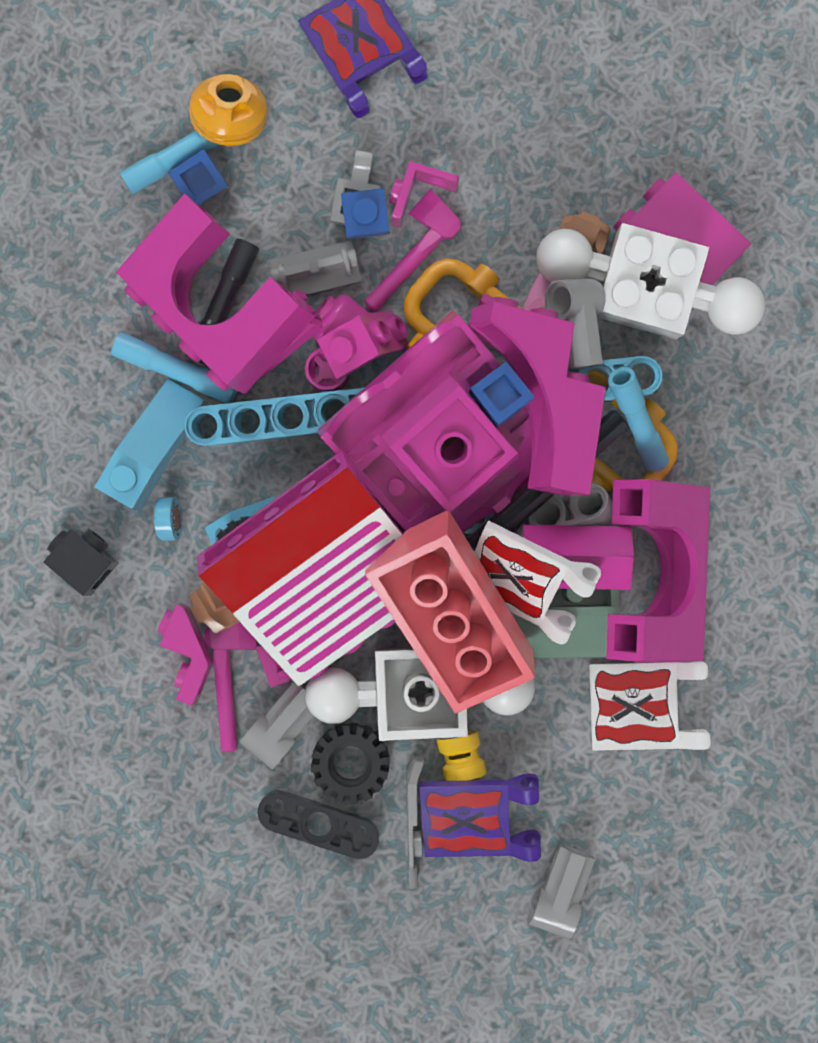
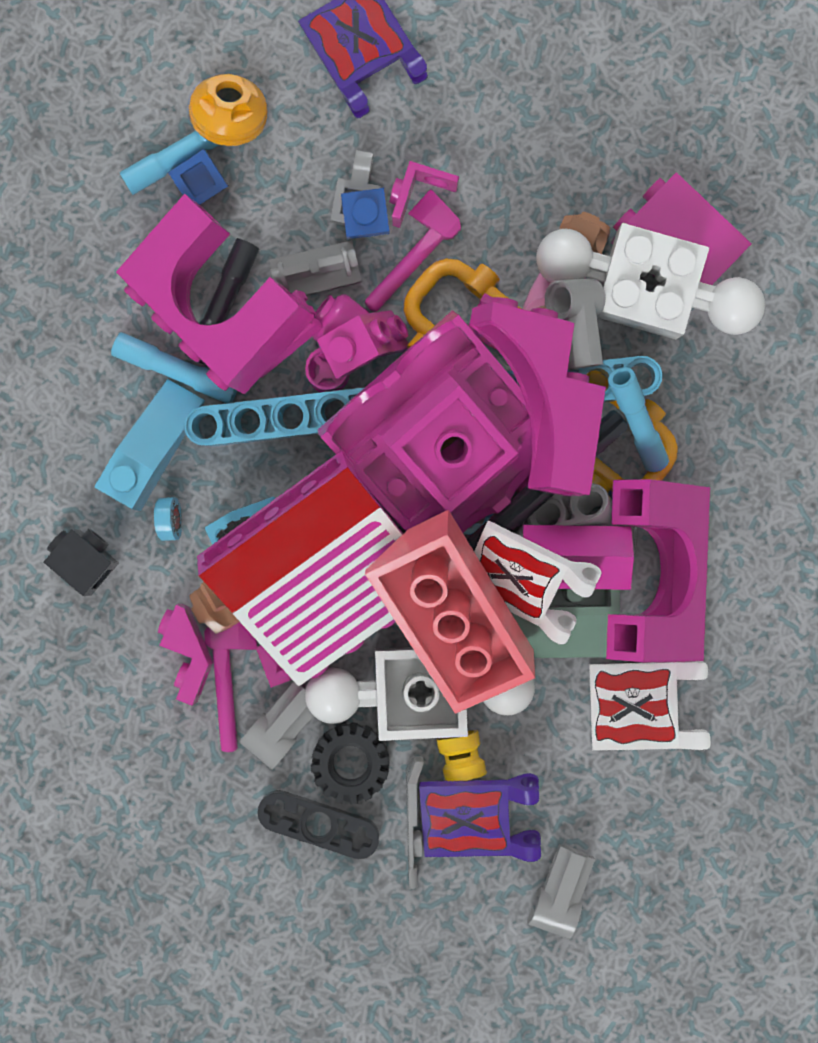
blue plate [469,361,535,428] -> none

